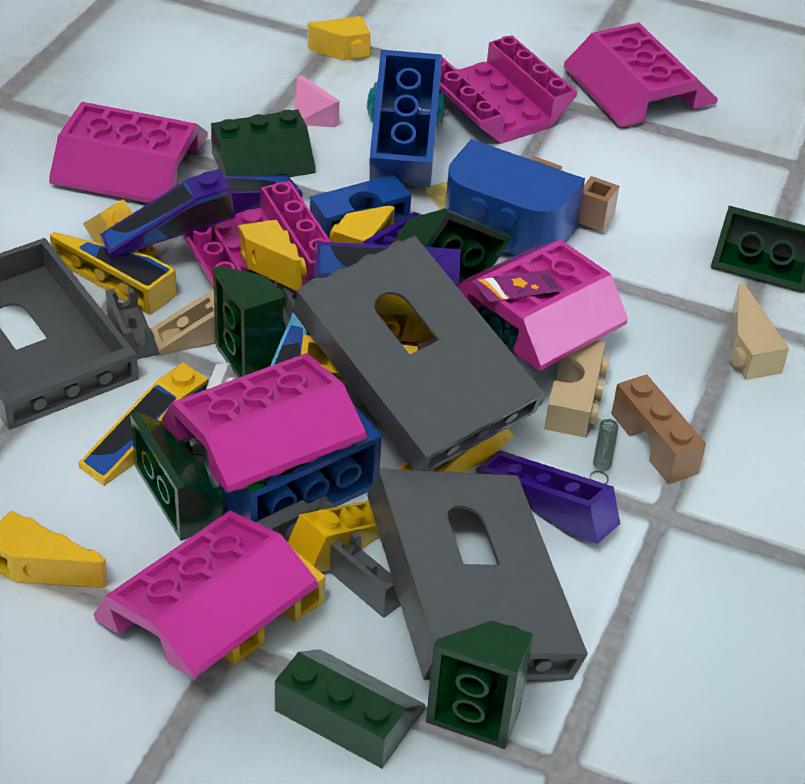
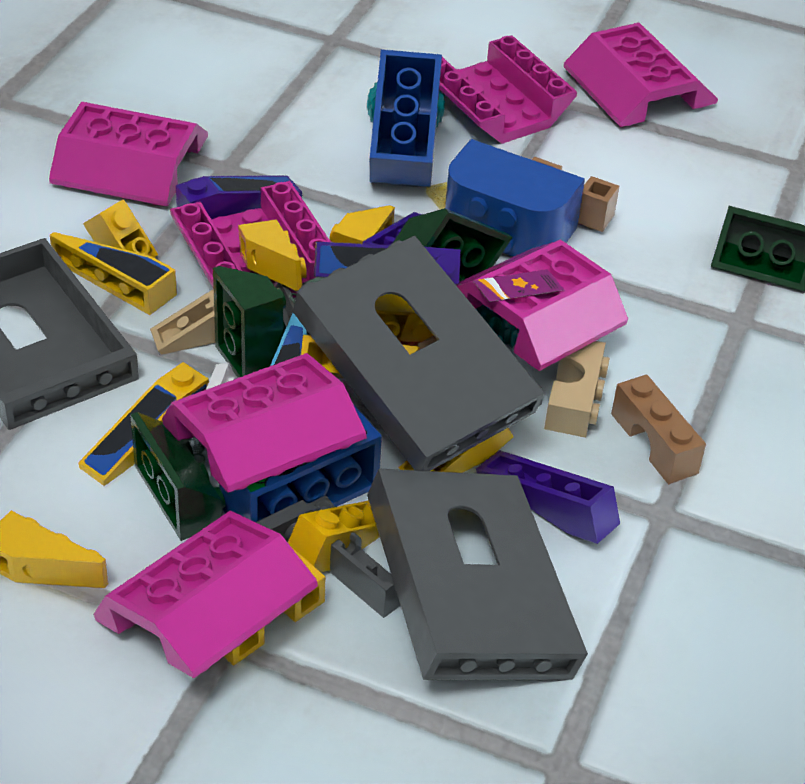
slope [100,168,236,259] -> none
dark grey hinge [105,288,159,359] -> none
dark green slope [211,109,316,177] -> none
dark green slope [275,649,425,769] -> none
bright pink slope [295,75,340,127] -> none
yellow slope [307,16,371,61] -> none
blue arch [310,174,411,238] -> none
dark green slope [426,621,534,749] -> none
sand green piece [590,419,619,484] -> none
tan slope [731,283,789,380] -> none

